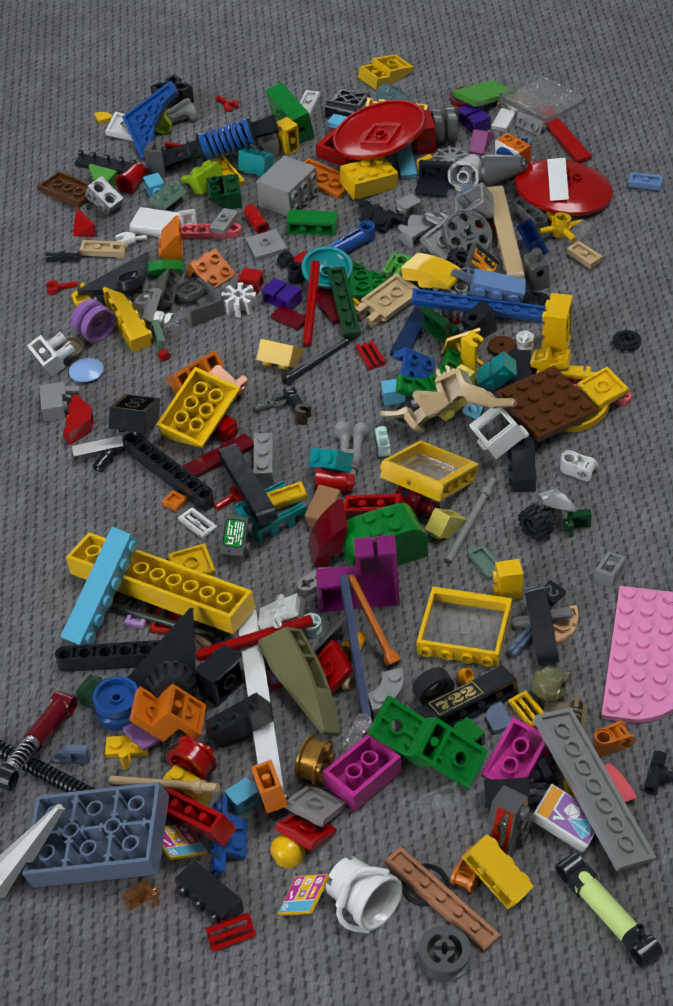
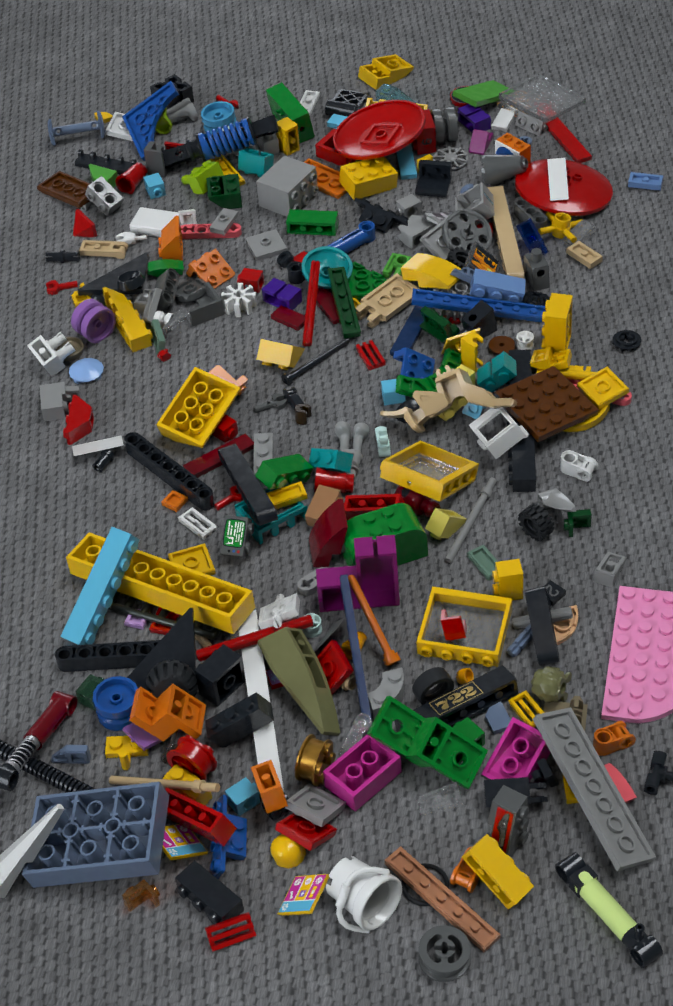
black brick [109,394,160,435] -> none
sand green hinge [148,180,187,210] -> none
orange arch [166,350,224,393] -> none
red axle [243,204,270,234] -> none
white cone [448,154,481,191] -> none
piece [530,784,595,853] -> none
none -> sand blue hose [47,111,105,146]
none -> dark azure wheel [201,101,237,134]
none -> green brick [255,454,314,490]
none -> red panel [440,609,467,641]

